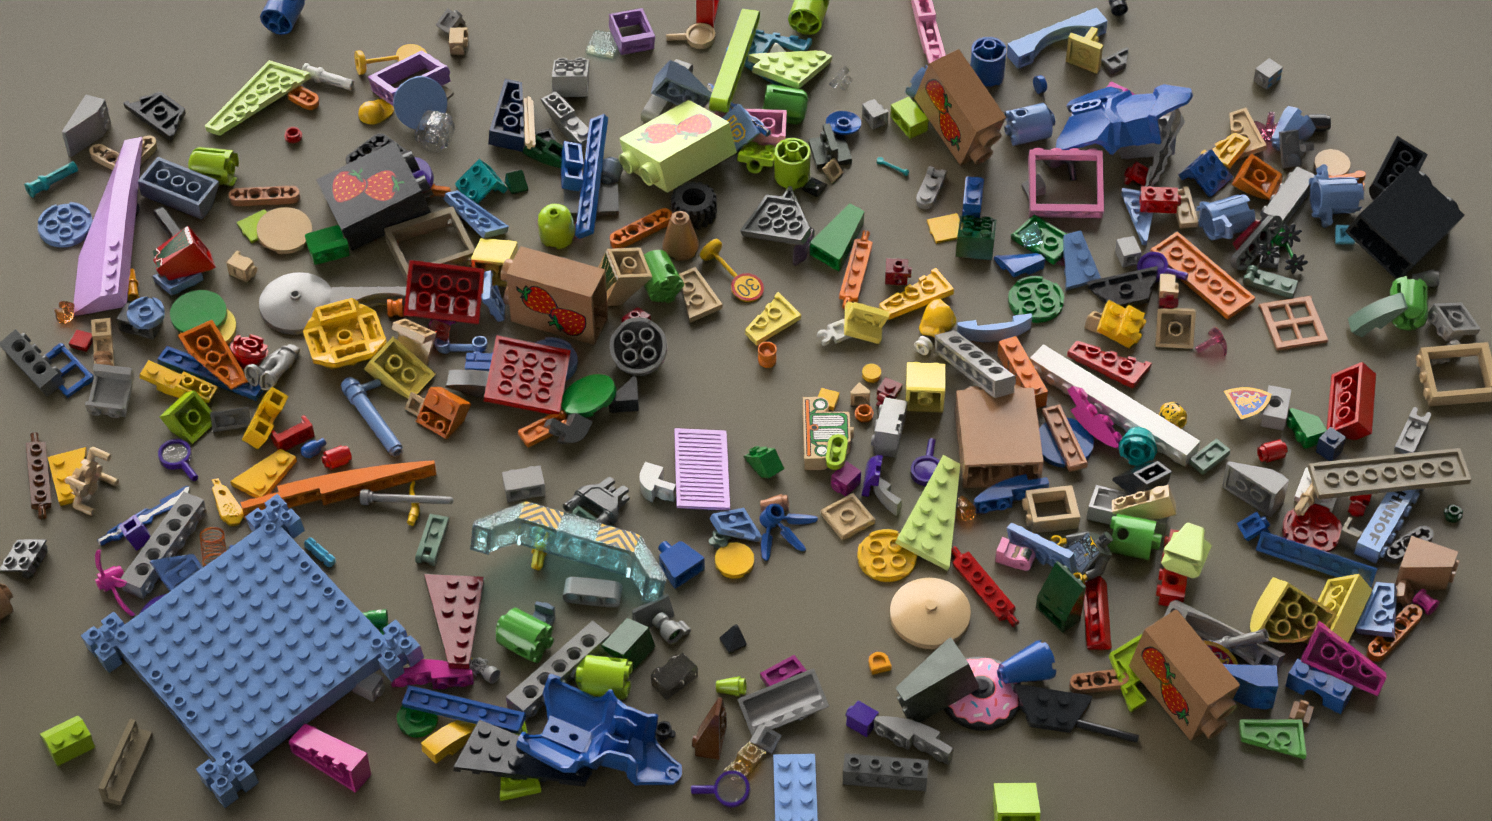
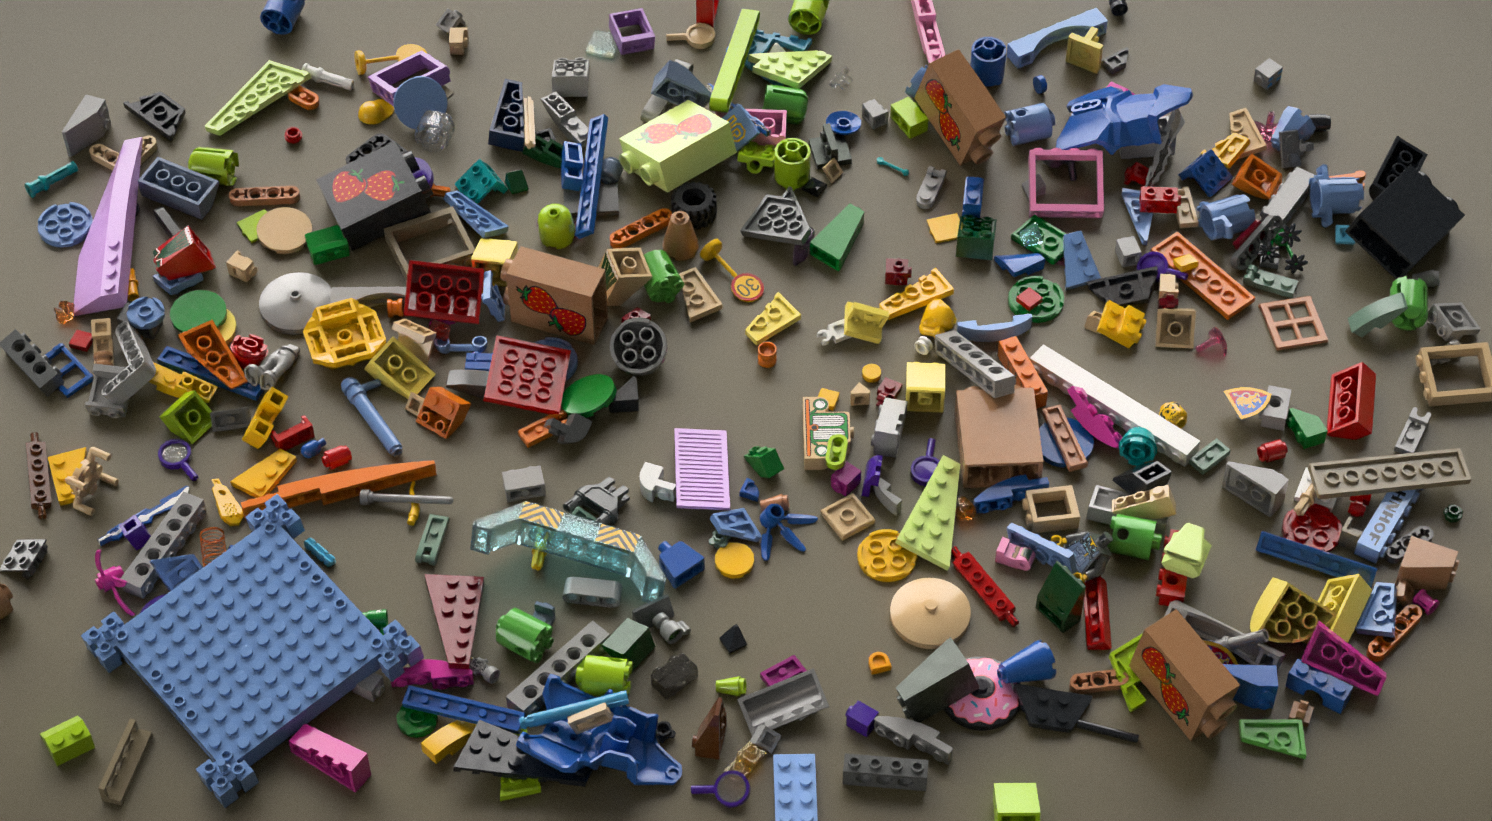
orange plate [839,230,873,310] -> none
orange plate [854,404,874,422] -> none
red wing [1067,341,1152,389] -> none
blue bracket [1236,512,1271,542] -> none
tan tile [1314,149,1350,176] -> none
dark blue brick [1316,427,1346,461] -> none
none -> light grey beam [102,321,156,405]
none -> dark azure piece [519,690,629,729]
none -> tan tile [567,703,614,734]
none -> blue tile [740,478,759,502]
none -> tile [1016,287,1043,311]
none -> yellow tile [1173,254,1198,272]

